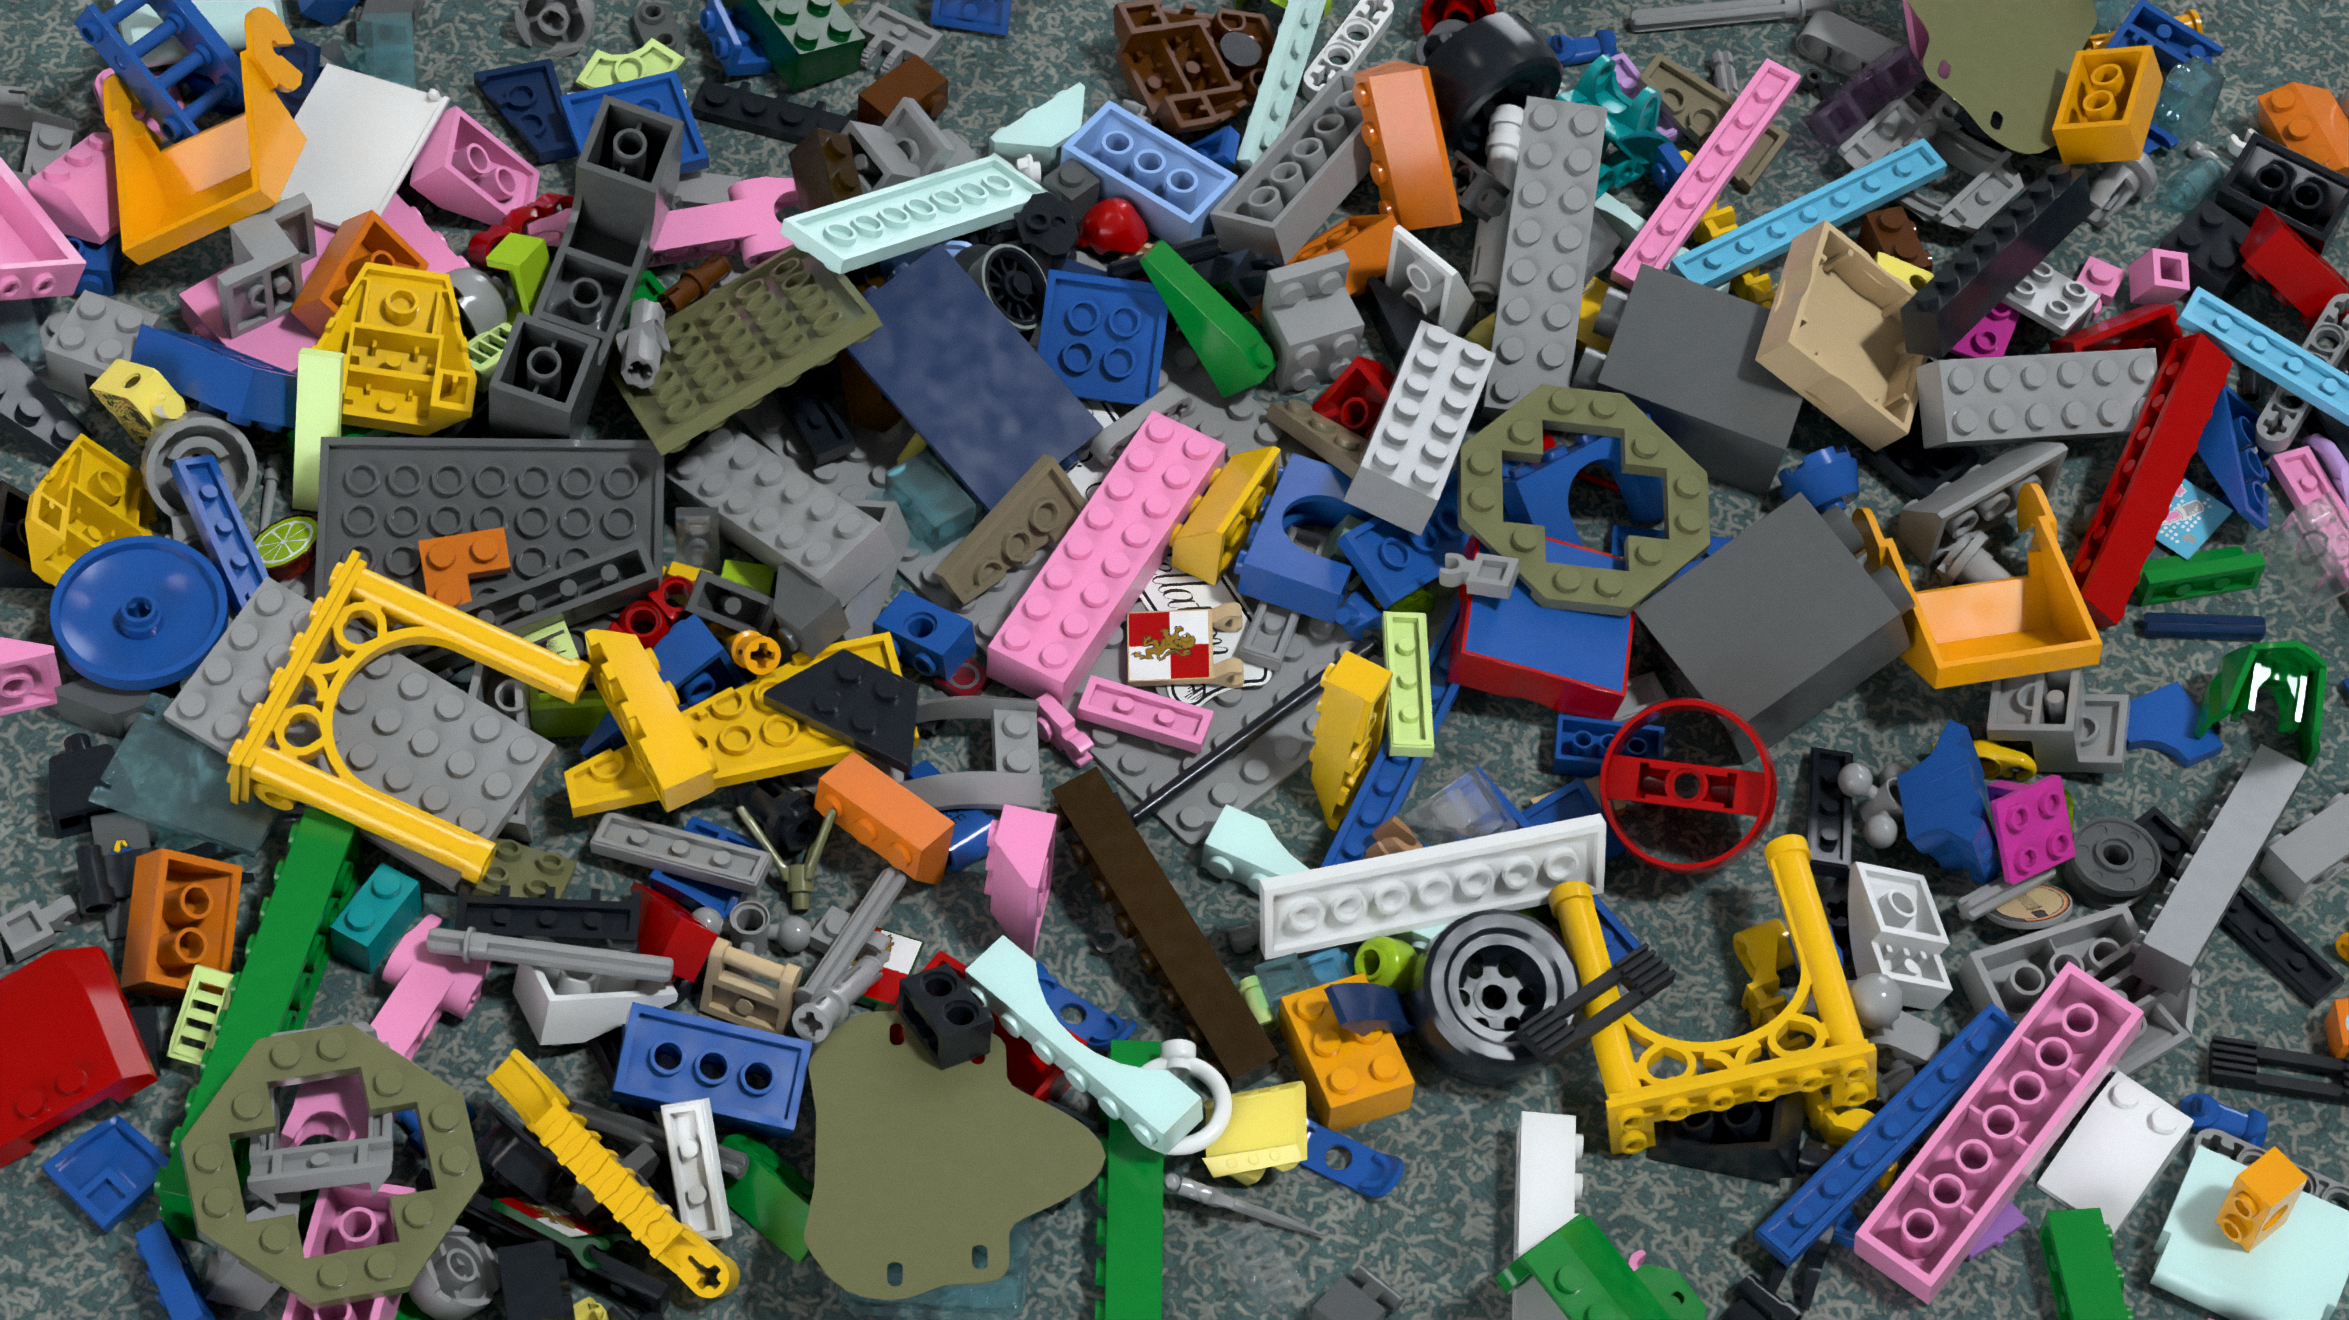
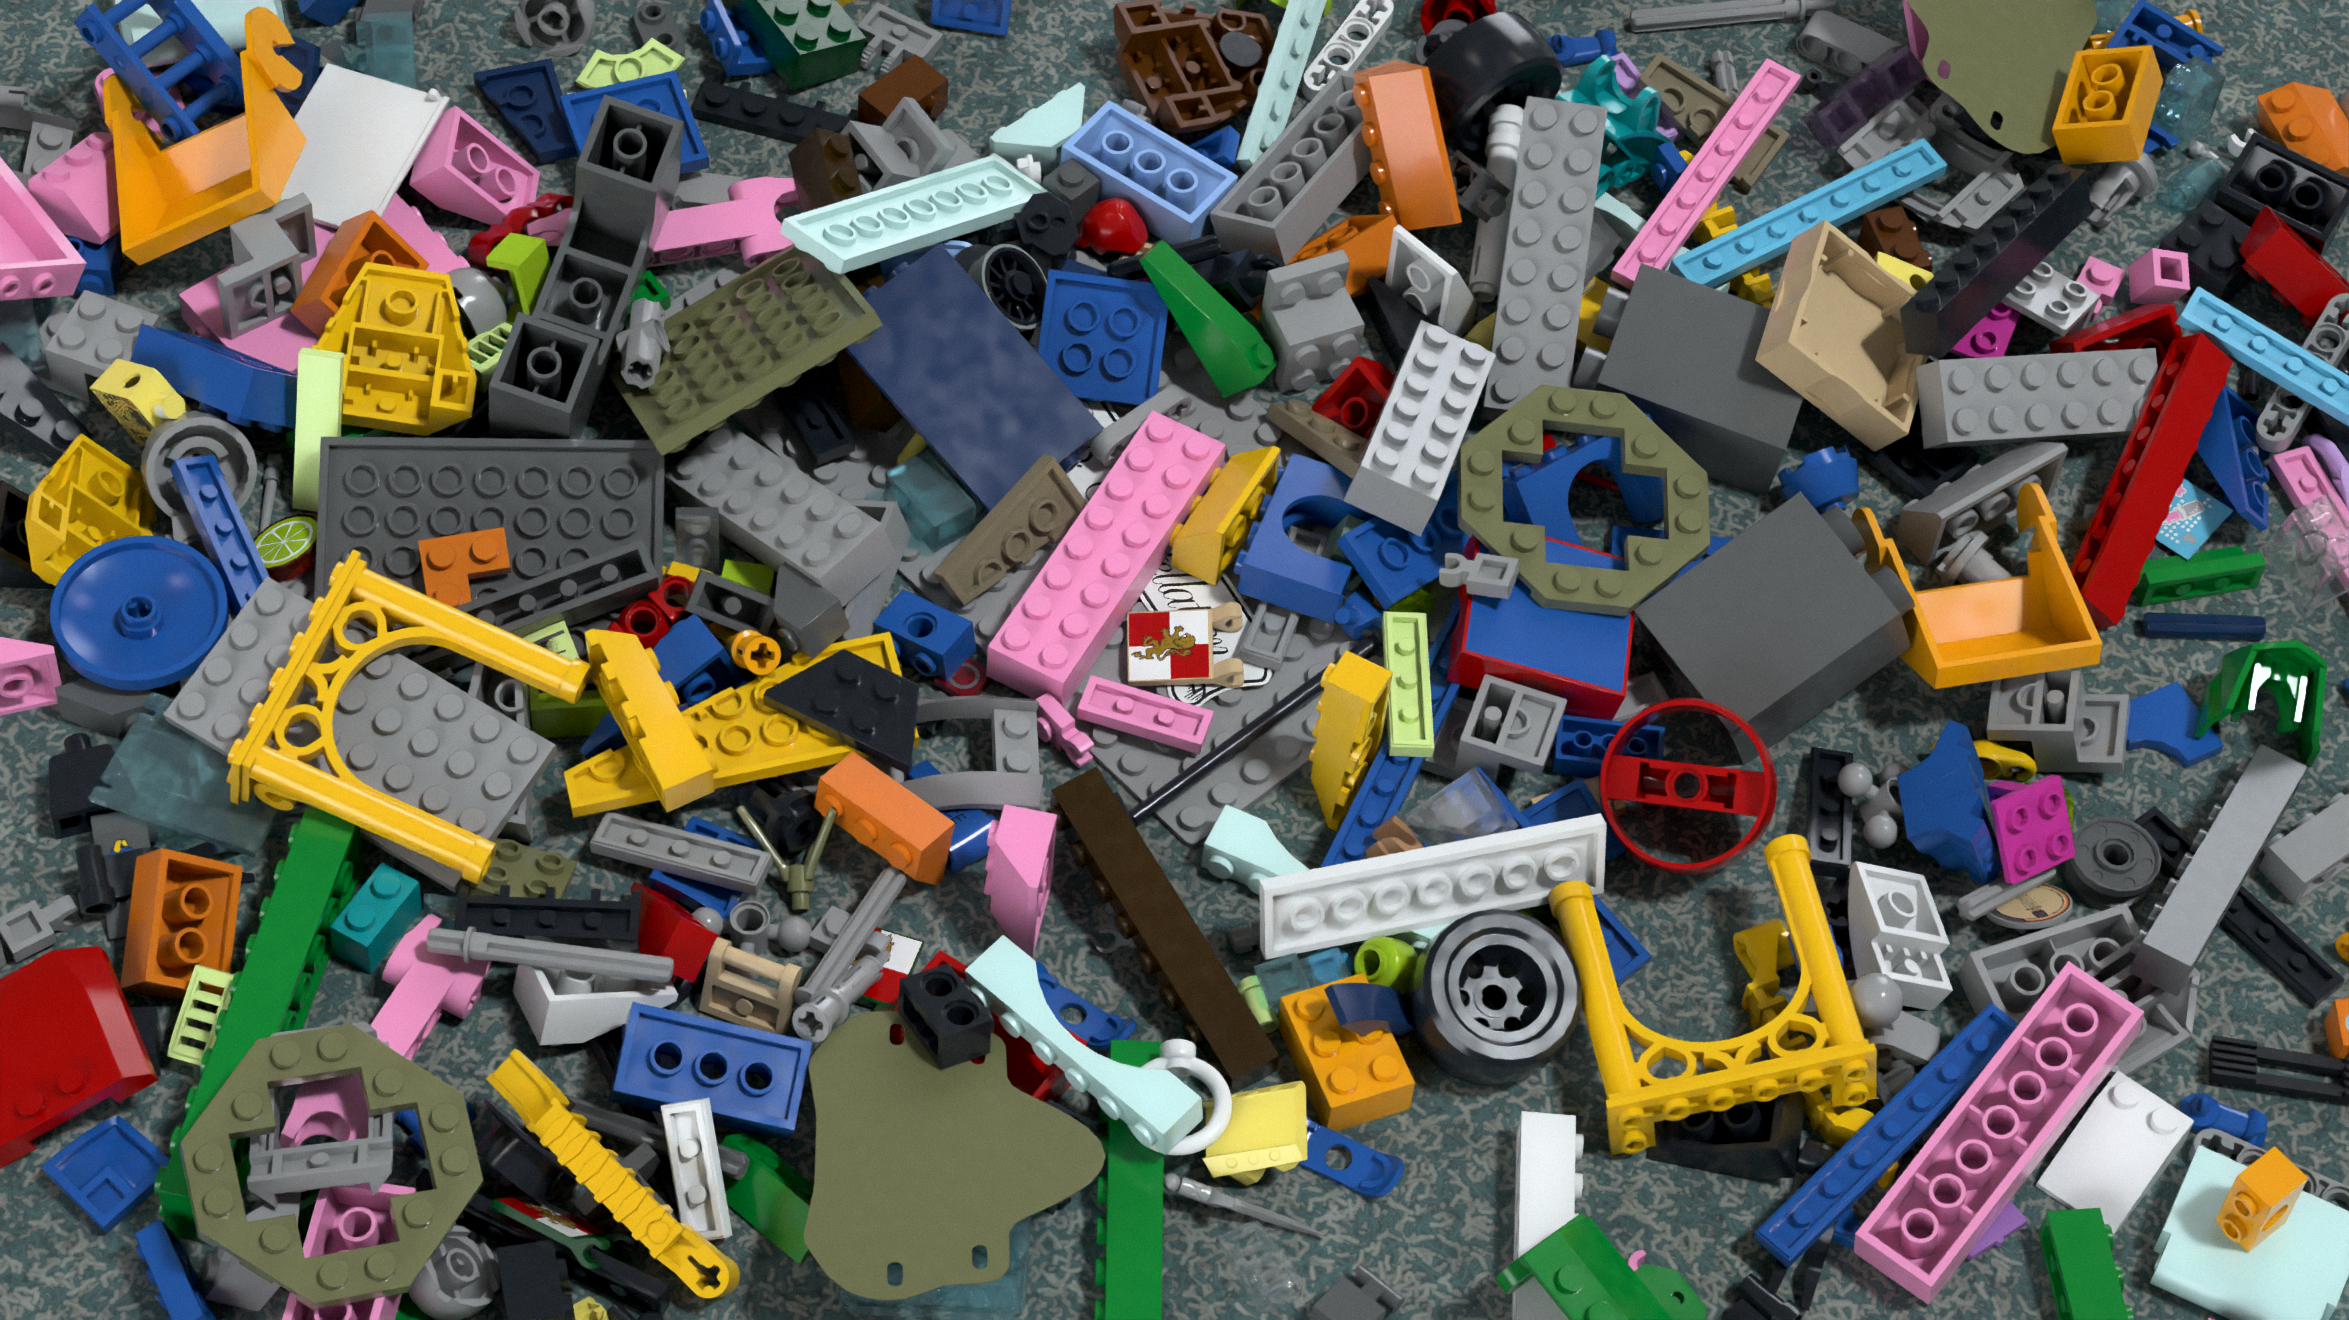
reddish brown pin [657,252,732,317] -> none
black container [1515,943,1677,1067] -> none
none -> light grey bracket [1421,674,1567,785]

